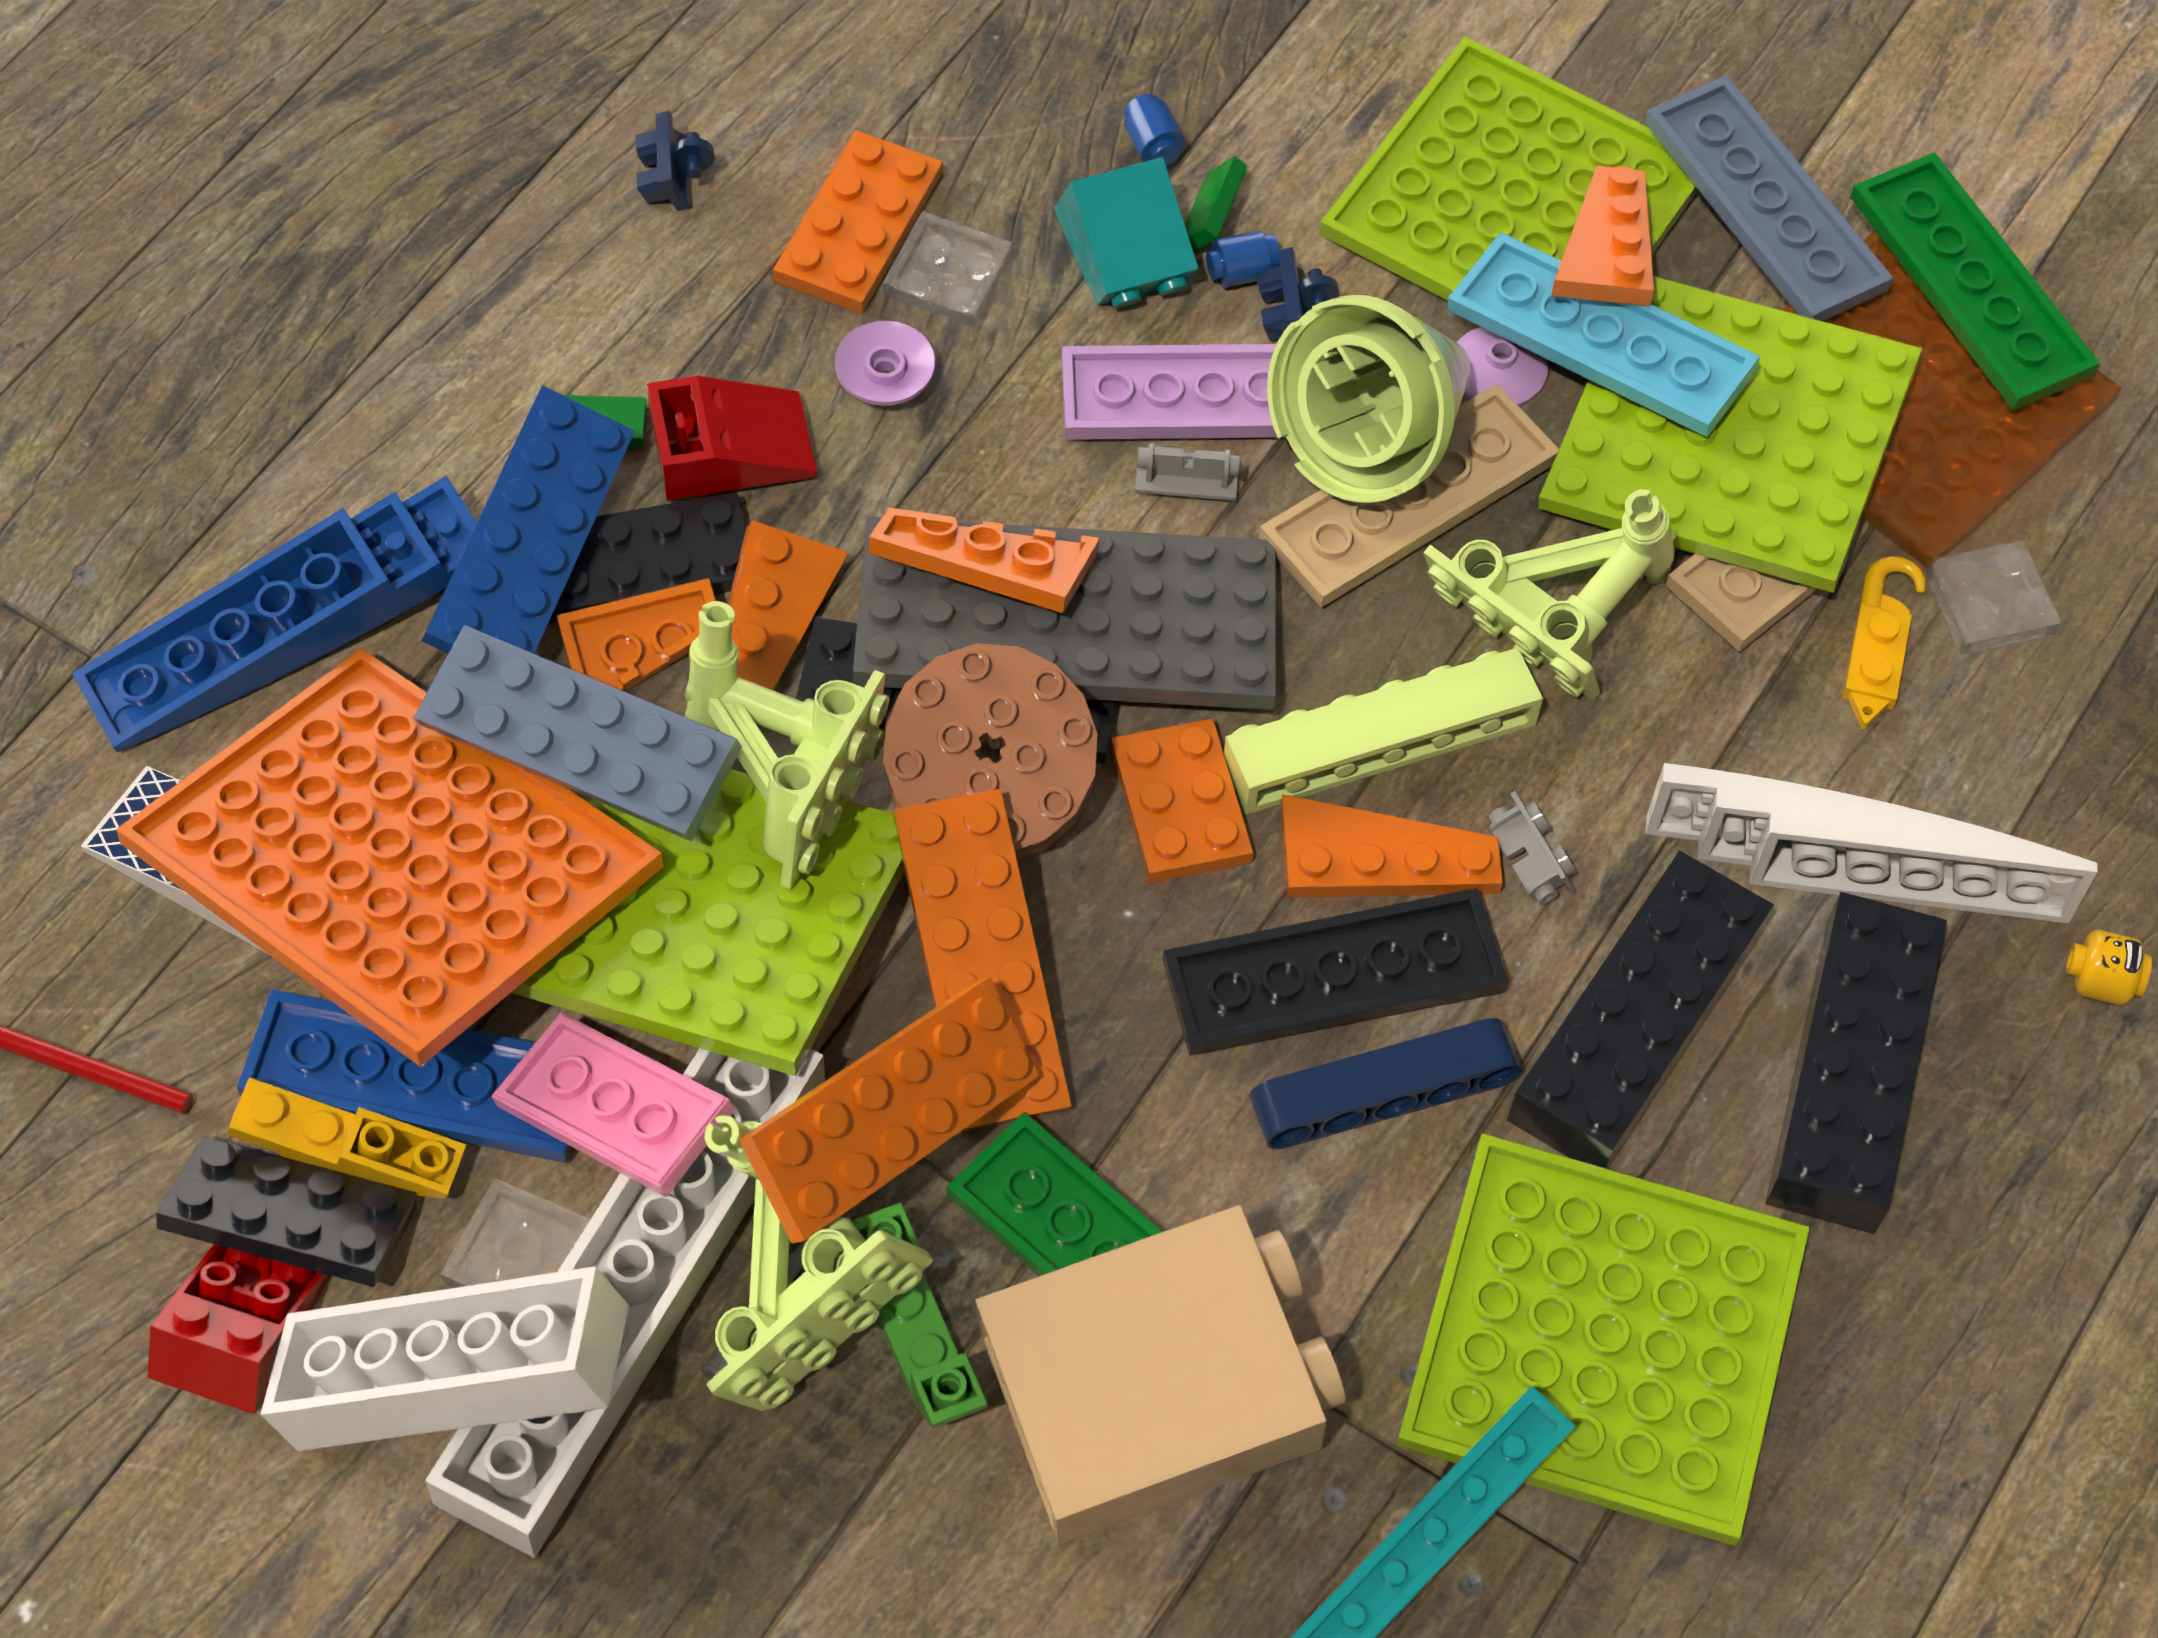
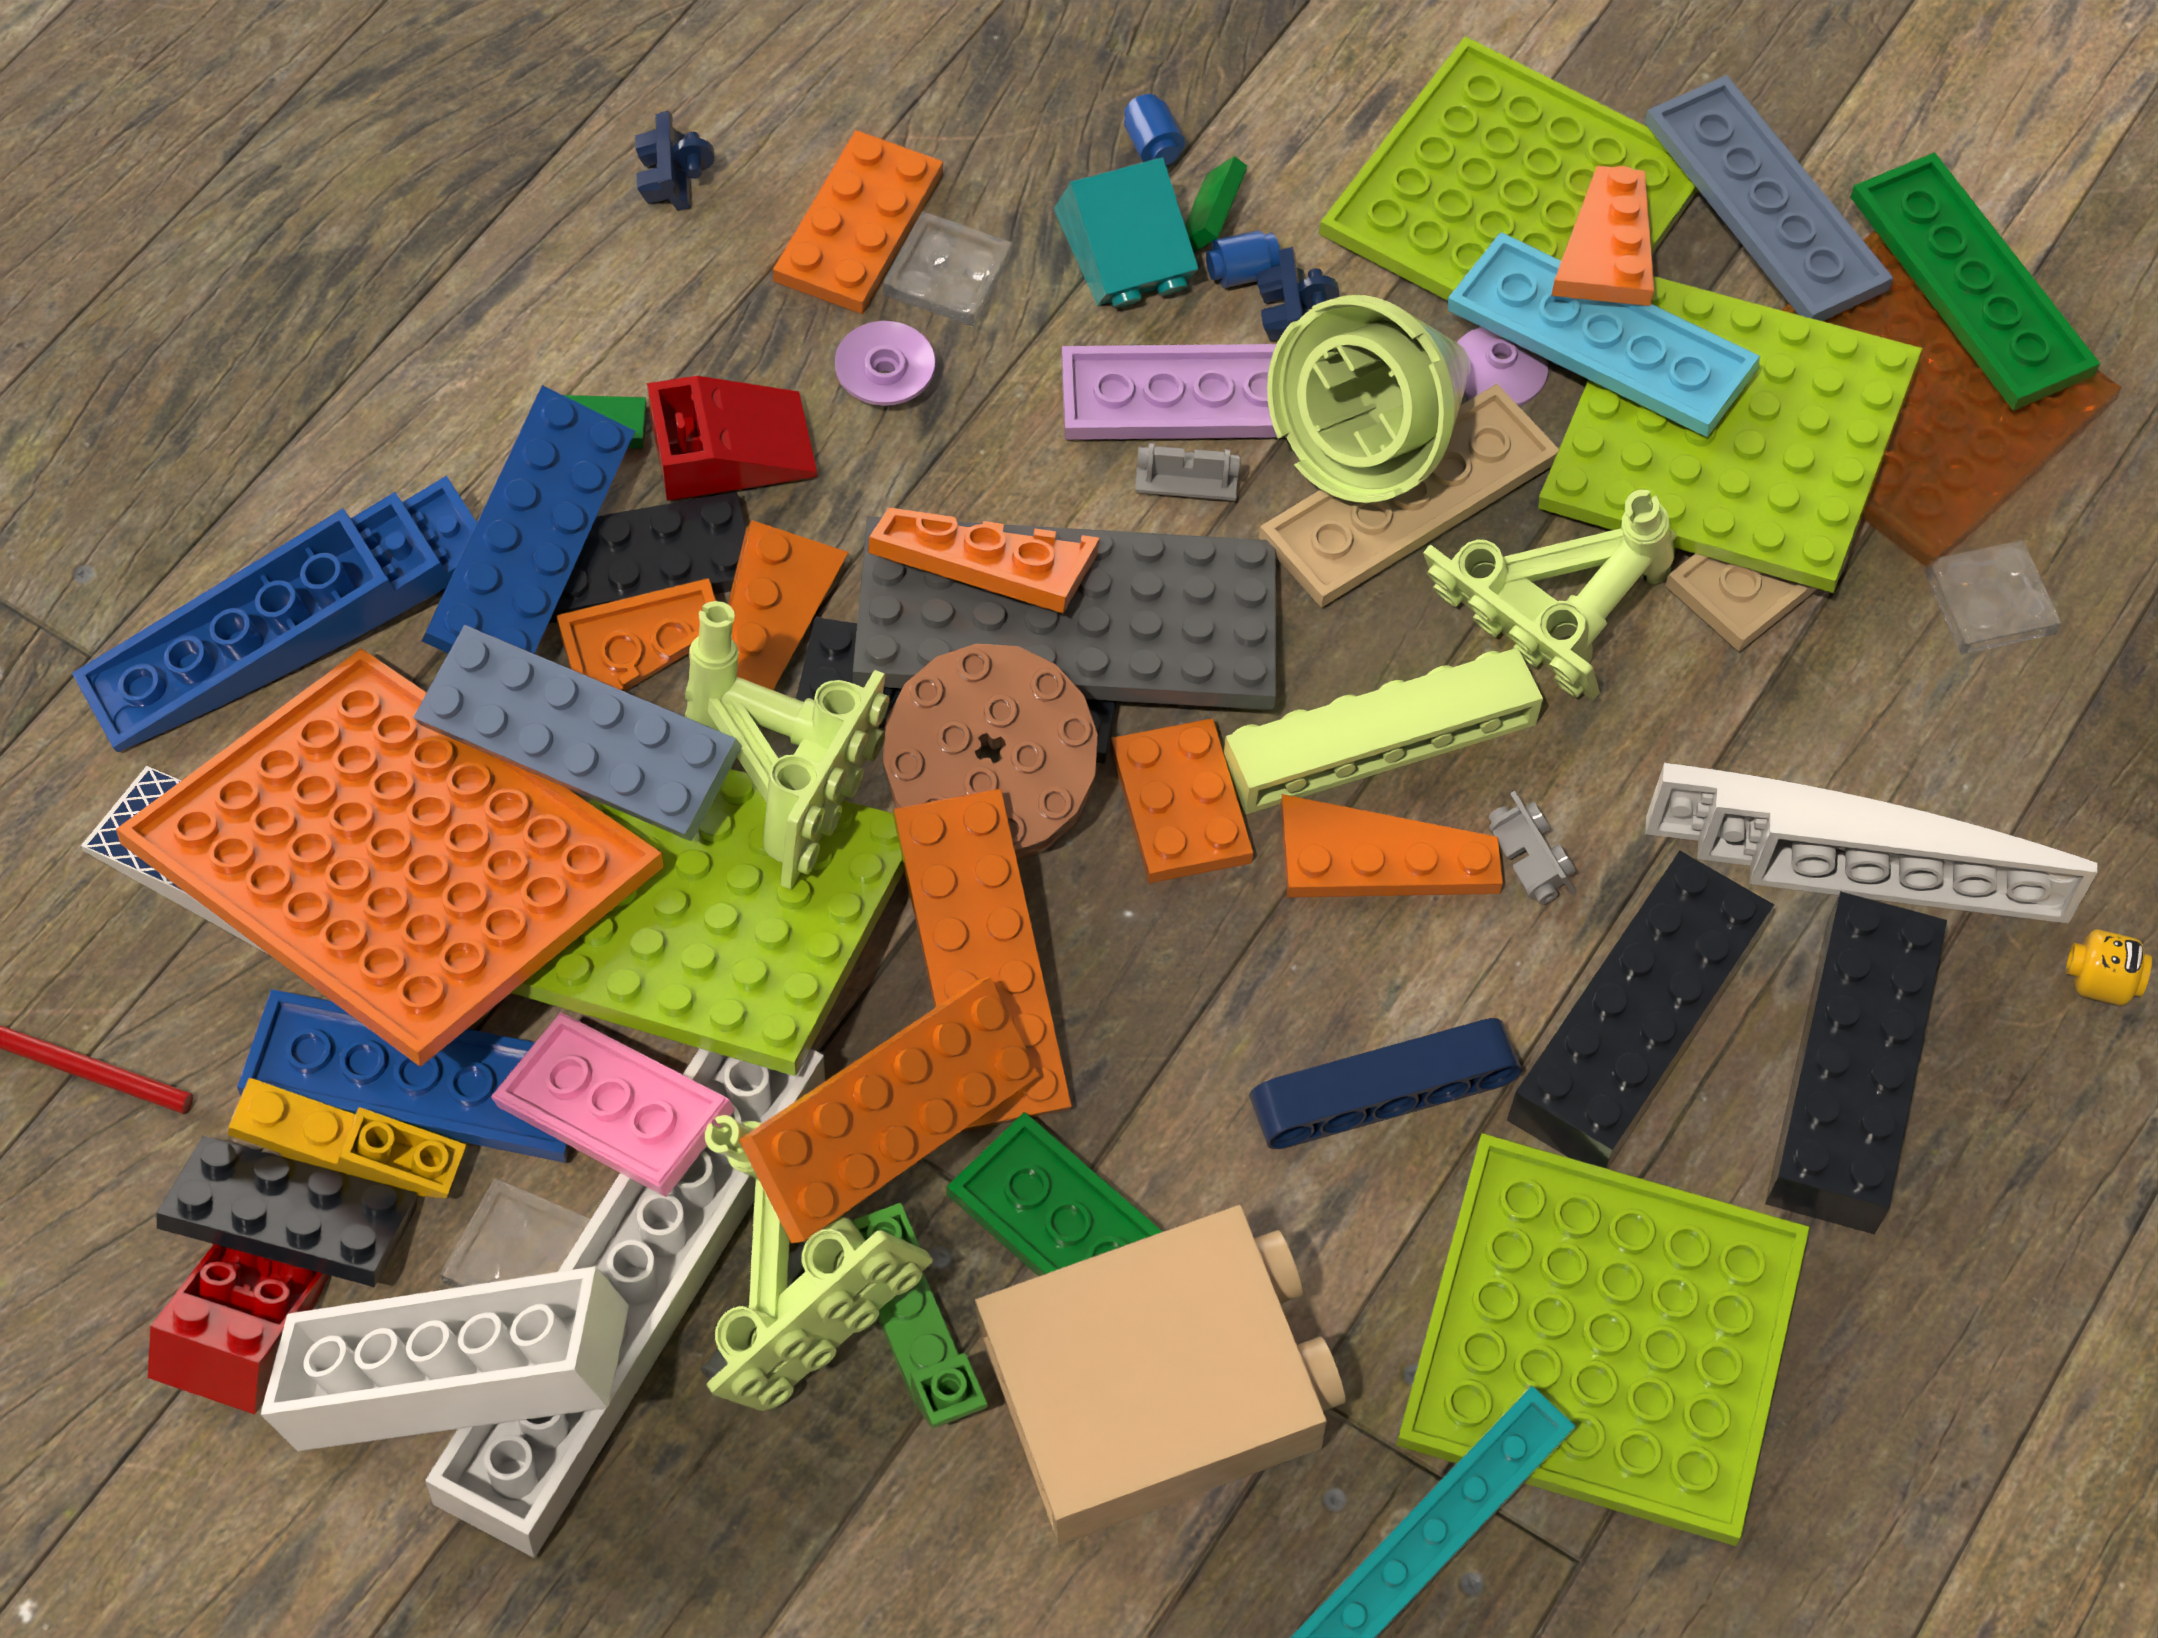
black plate [1162,888,1508,1056] -> none
yellow plate [1841,556,1925,730] -> none

